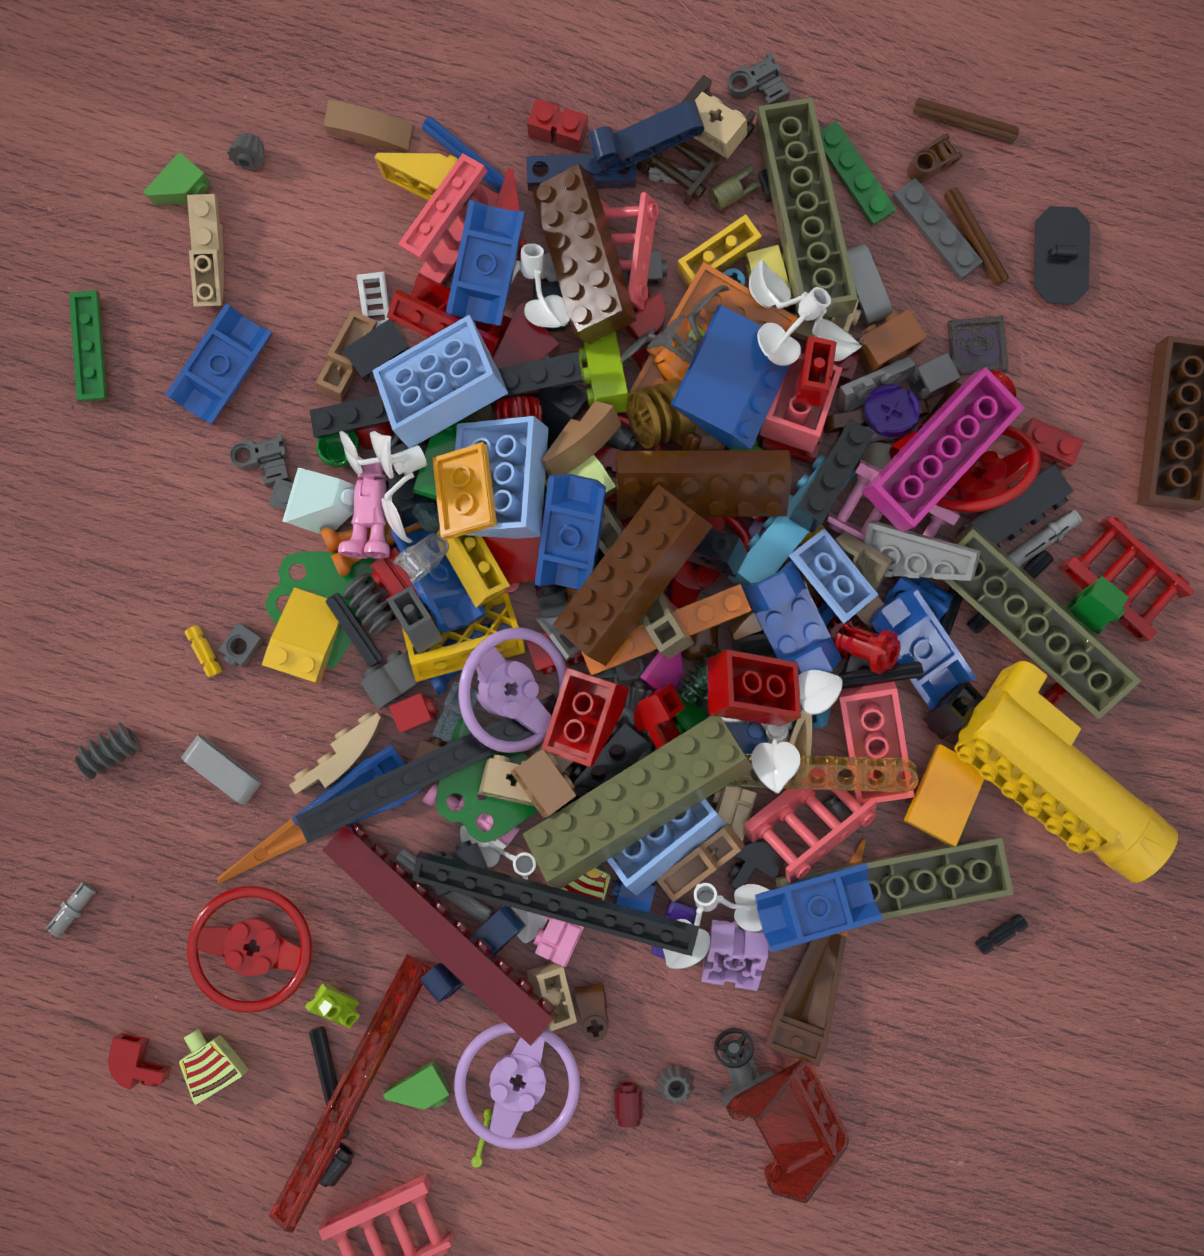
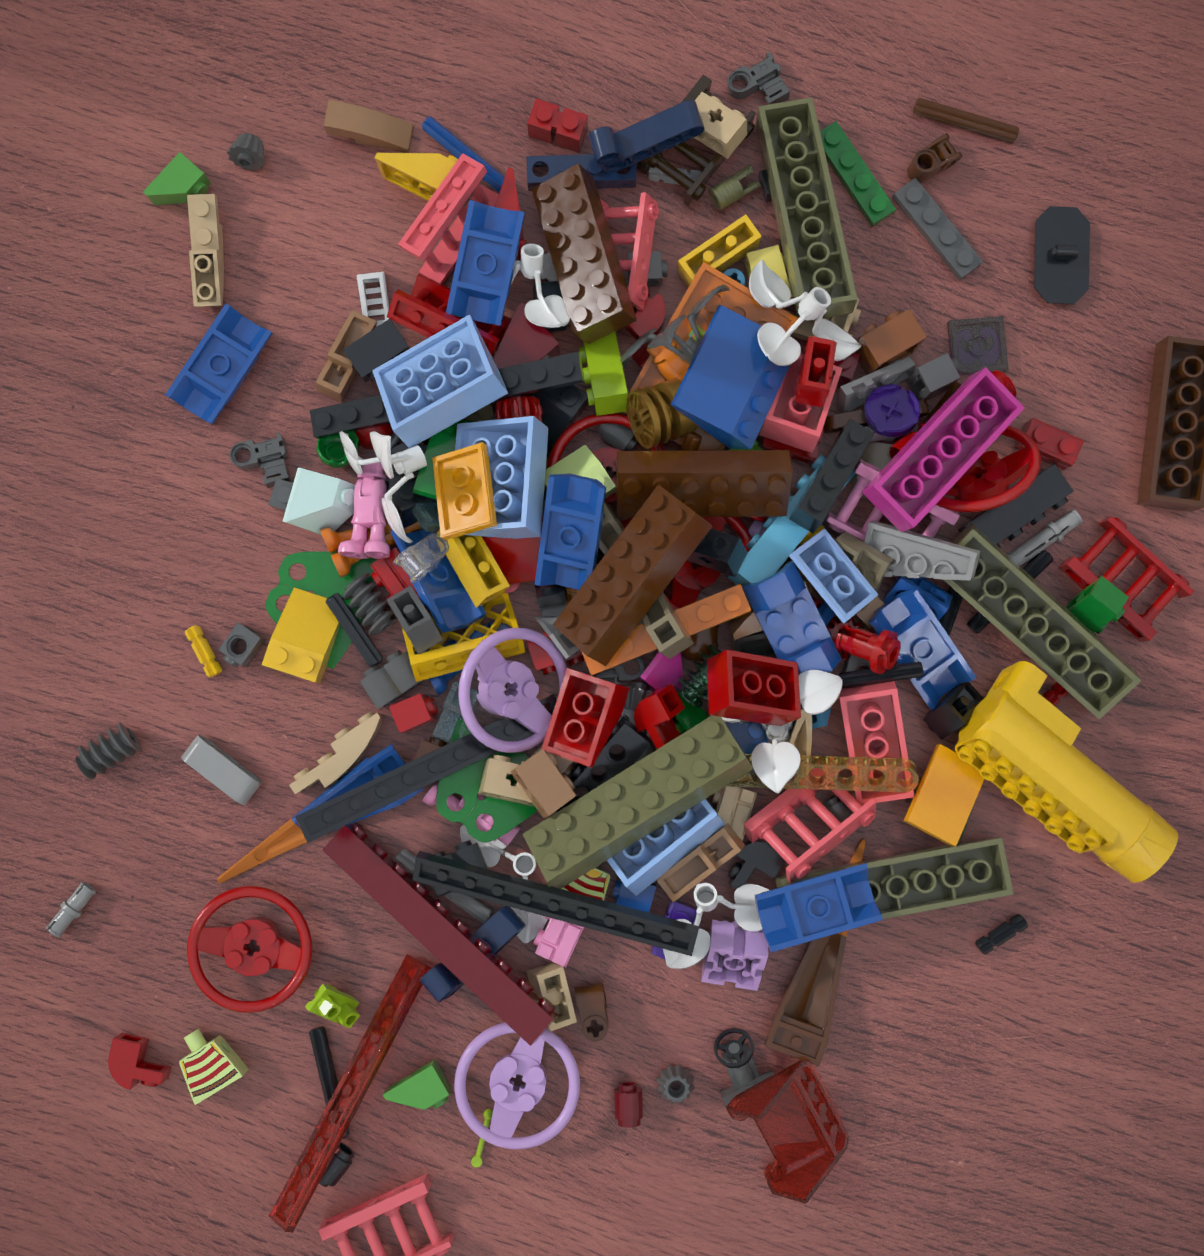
green plate [69,290,108,403] -> none
medium nougat slope [541,401,621,476] -> none
light grey beam [847,243,893,326] -> none
reddish brown axle [944,187,1009,286] -> none

